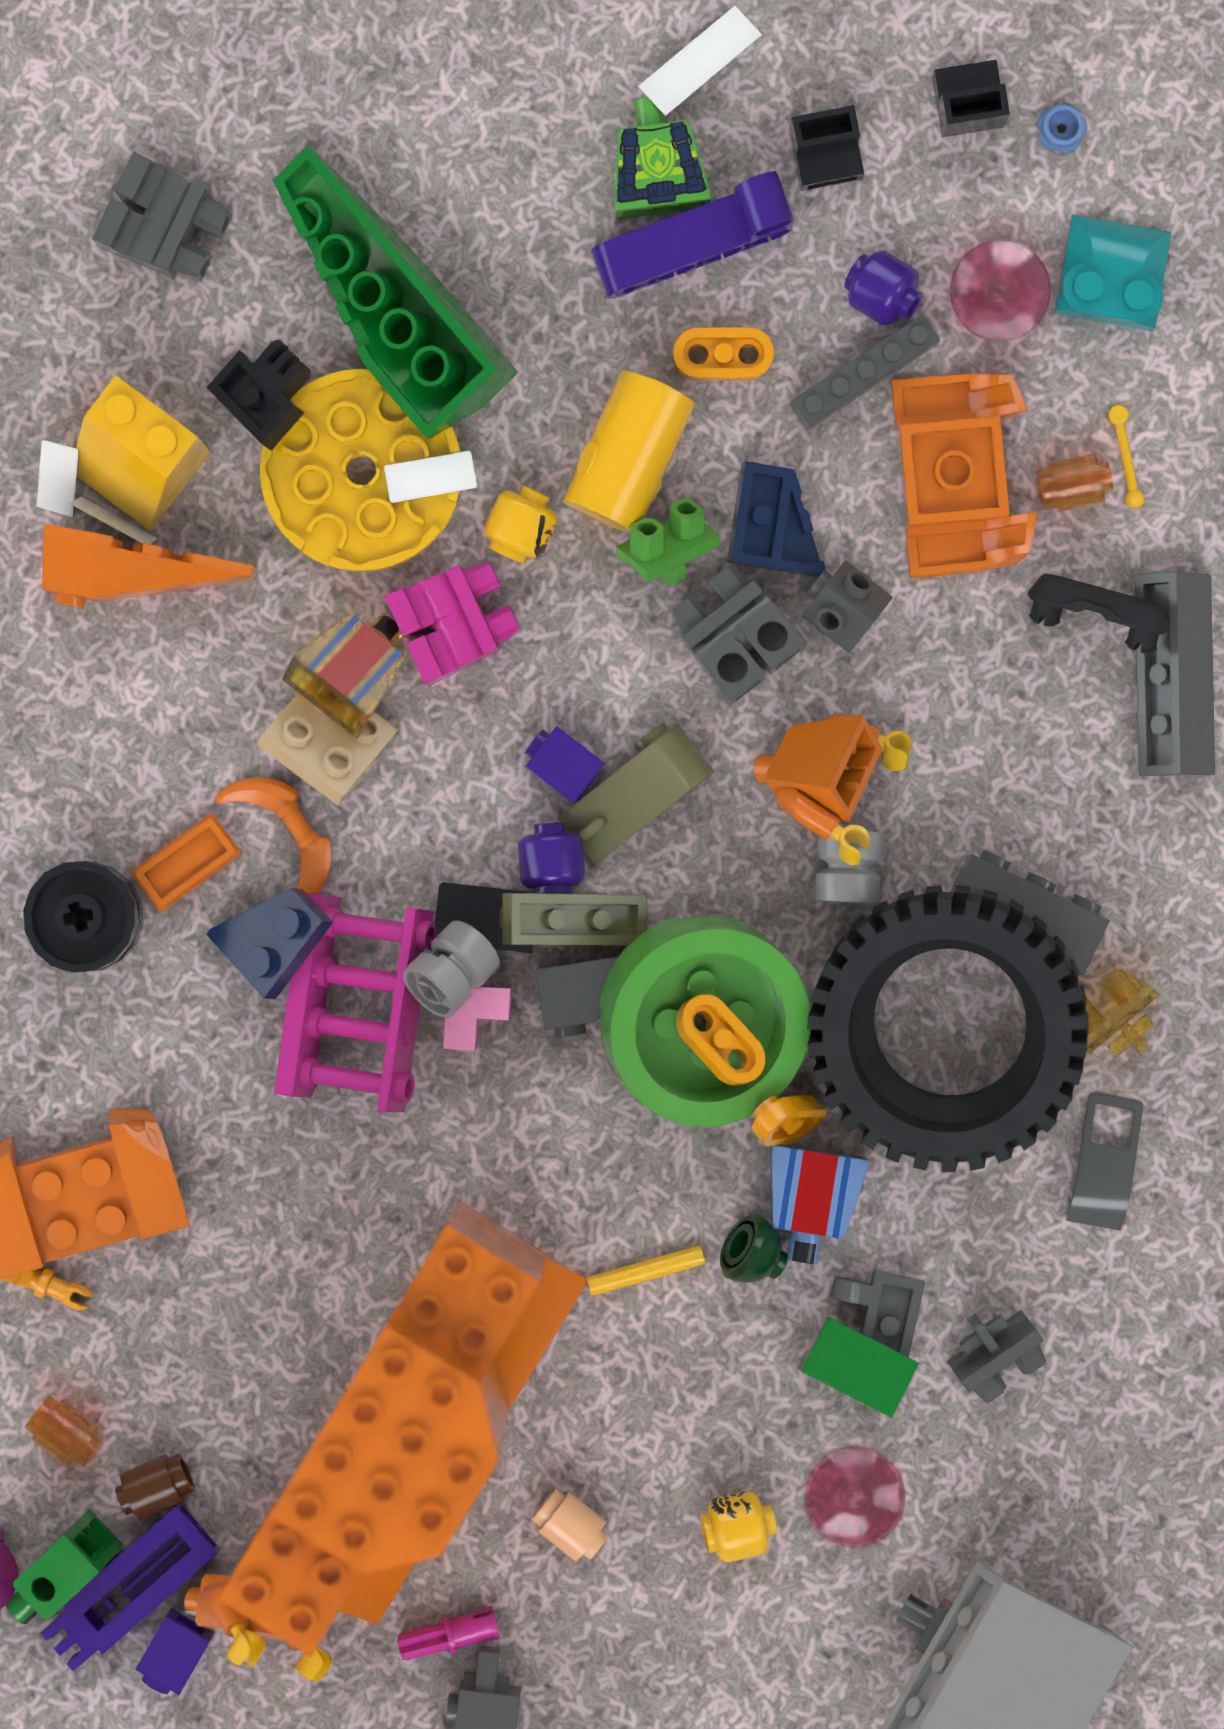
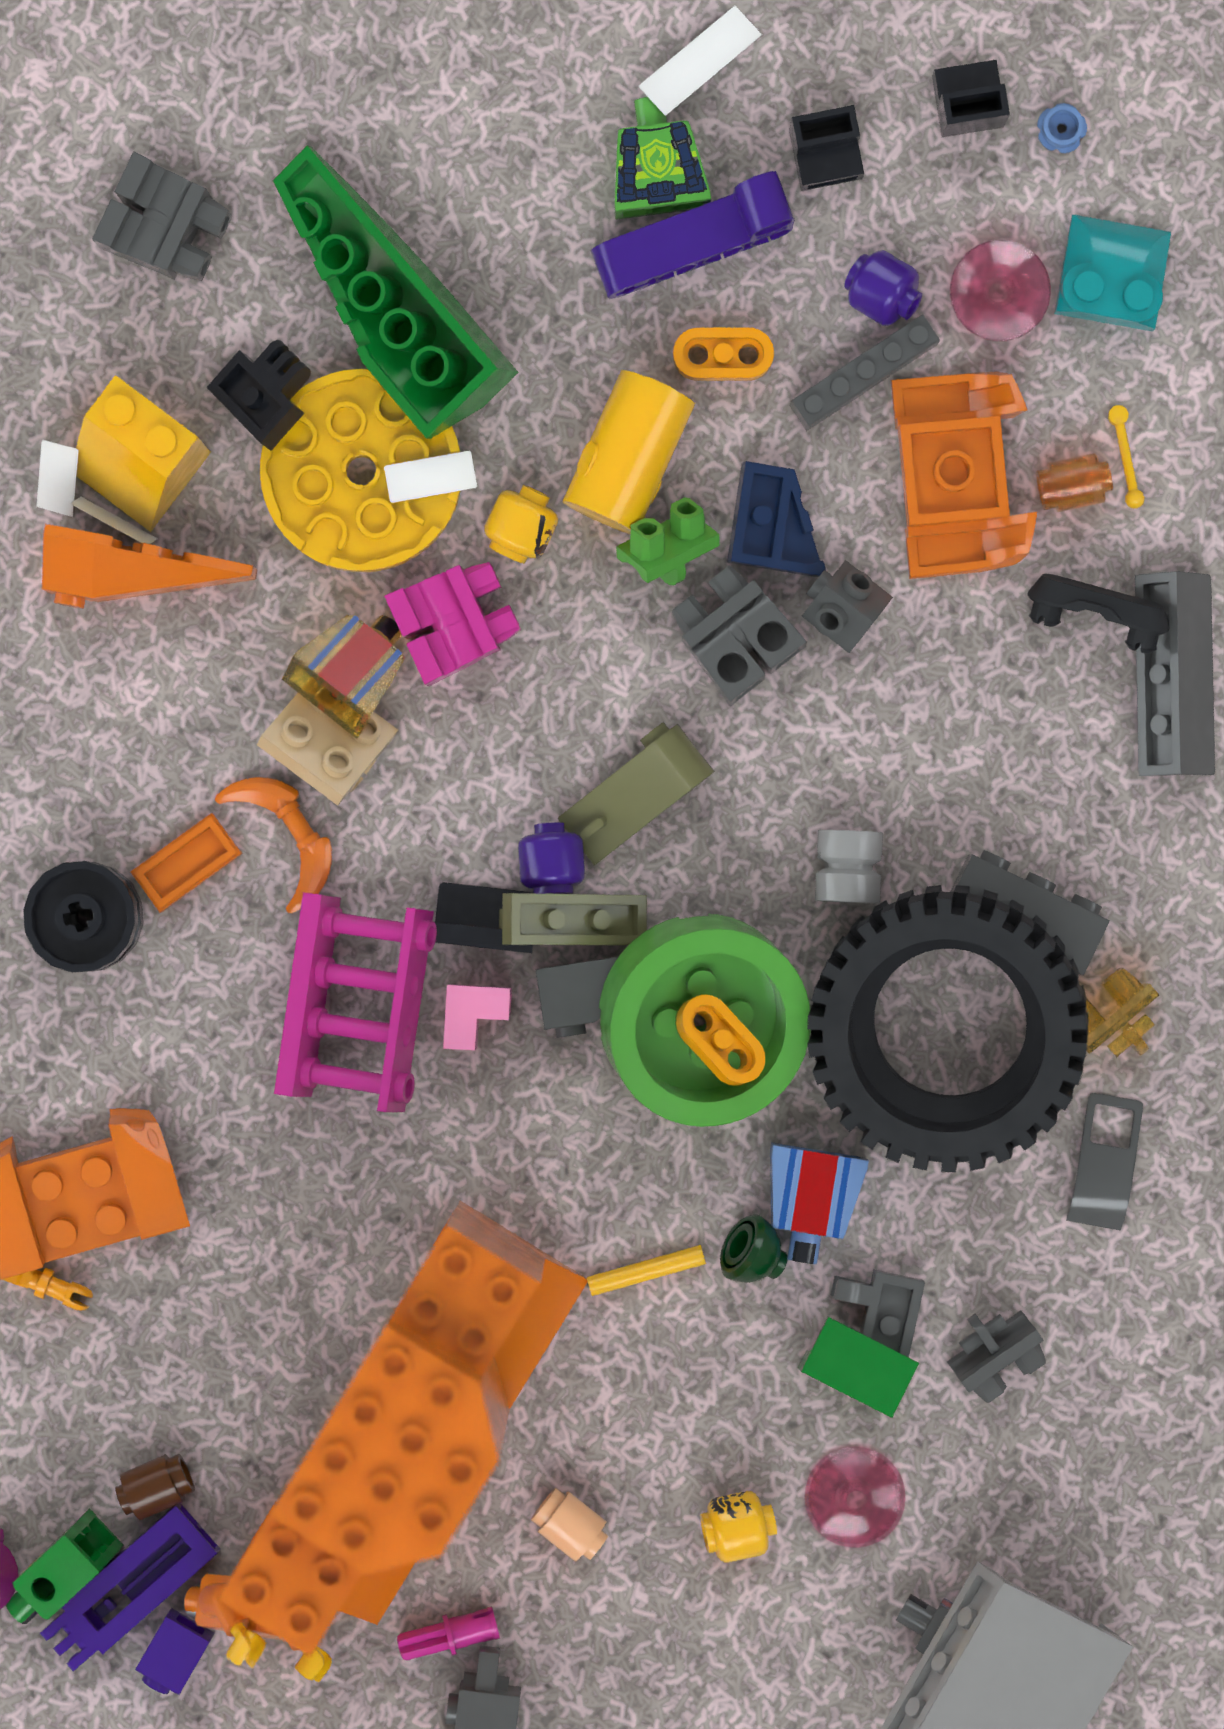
clear orange brick [25,1396,103,1469] -> none
dark blue wing [206,888,333,999] -> none
light grey wheel [403,921,500,1018] -> none
dark purple brick [524,726,605,804] -> none
light orange plate [751,1094,827,1146] -> none
orange torso [753,713,912,865] -> none

